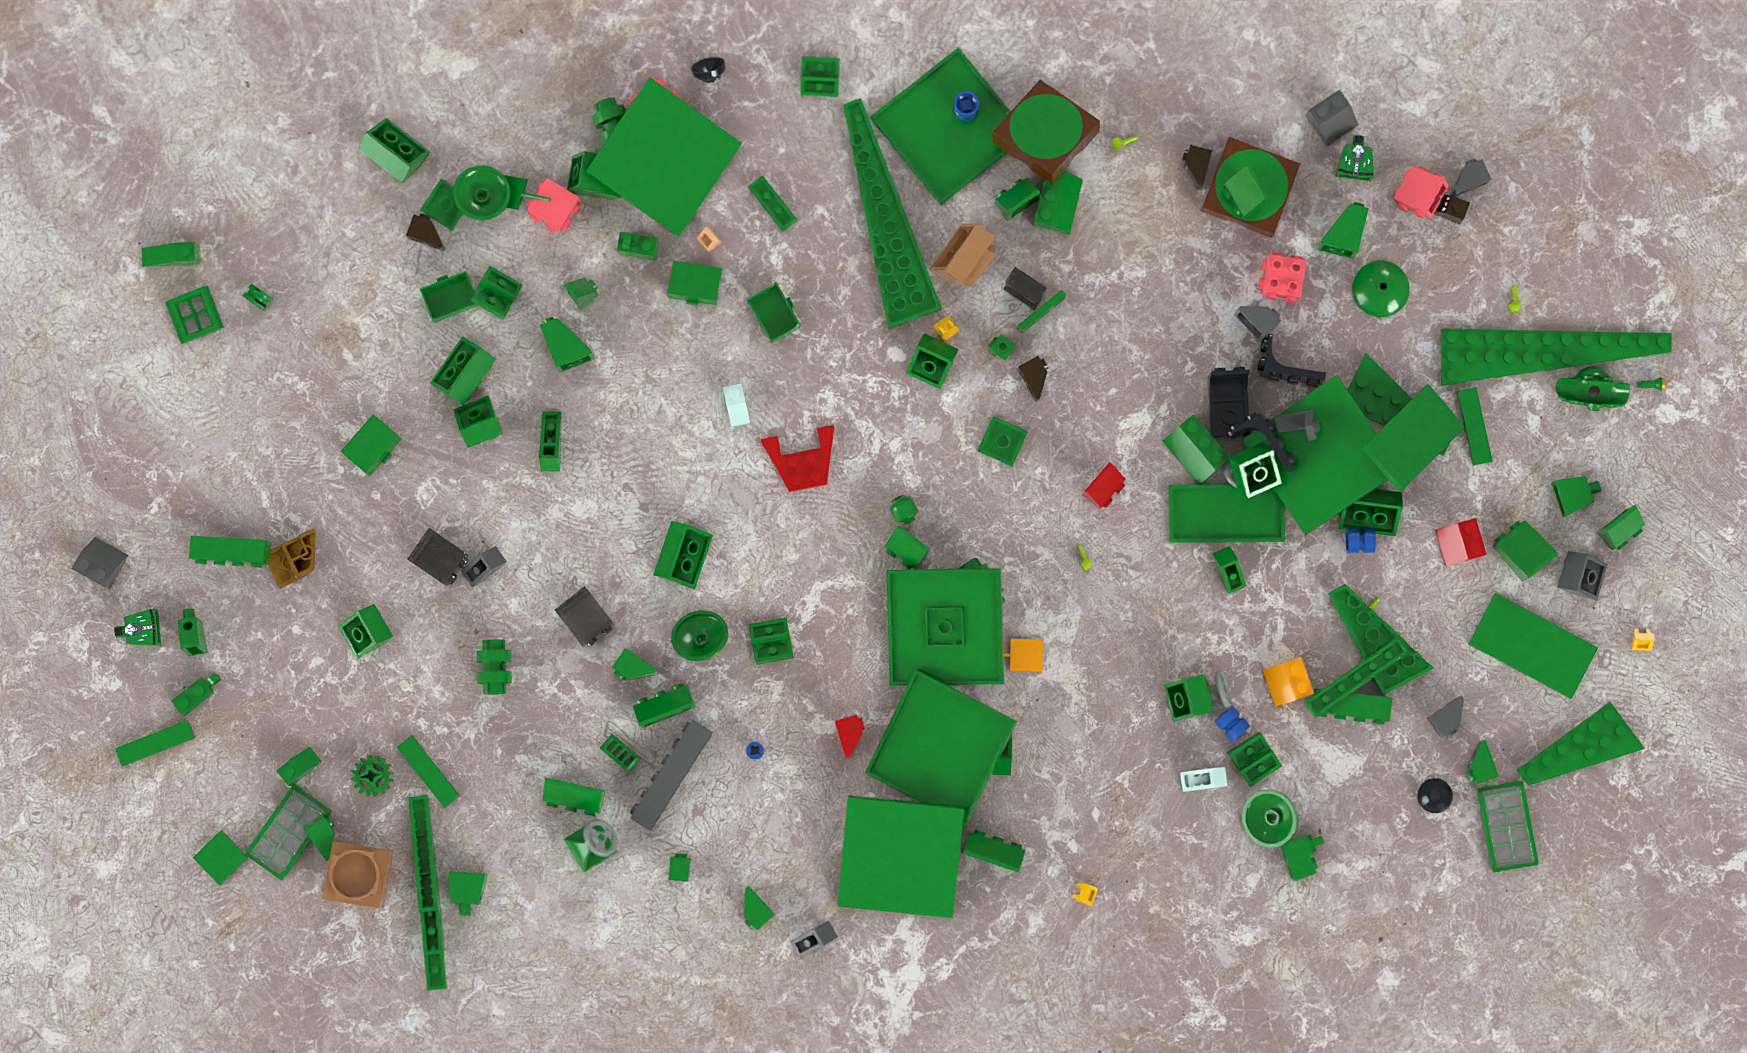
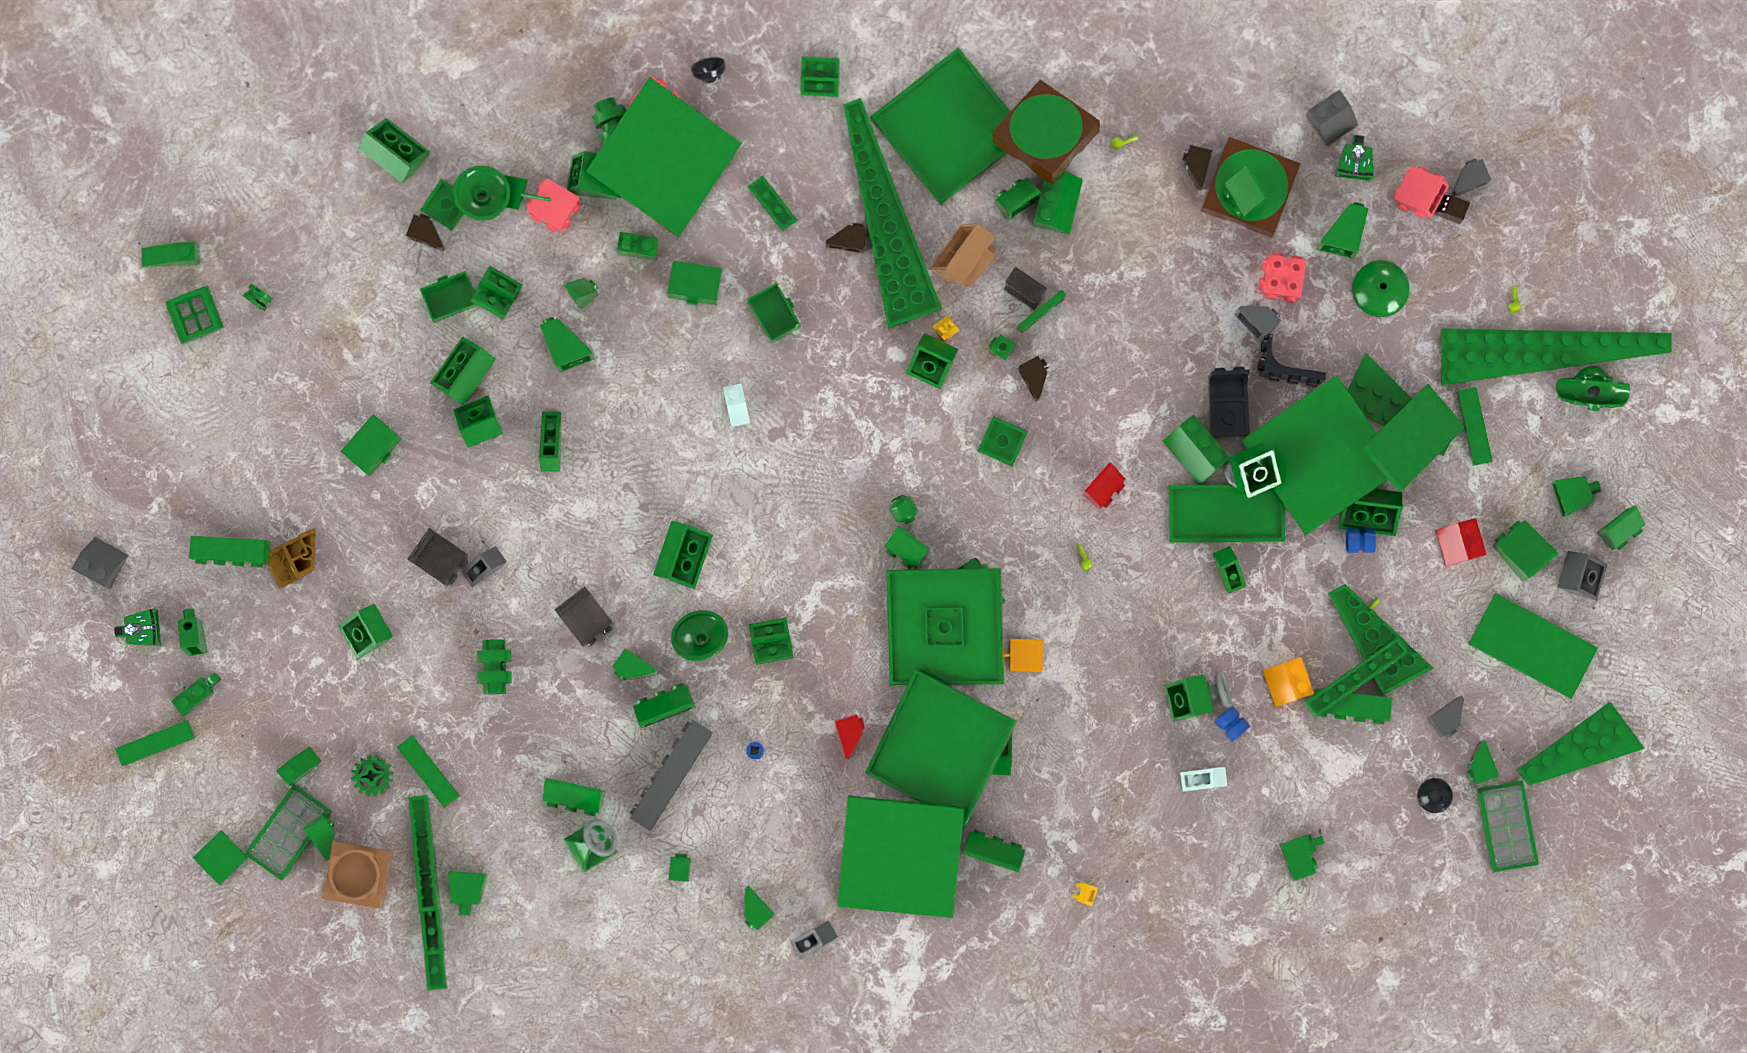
green slope [600,734,641,773] -> none
light nougat slope [697,226,722,252] -> none
red wing [761,425,834,492] -> none
blue wheel [954,91,979,121] -> none
black bracket [1227,412,1297,472] -> none
green slope [1227,731,1282,787] -> none
green dish [1242,789,1298,848] -> none
dark grey bracket [1275,410,1319,441] -> none
yellow tile [1631,628,1655,651] -> none
green piece [1637,377,1667,391] -> none
none -> dark brown slope [826,223,867,253]

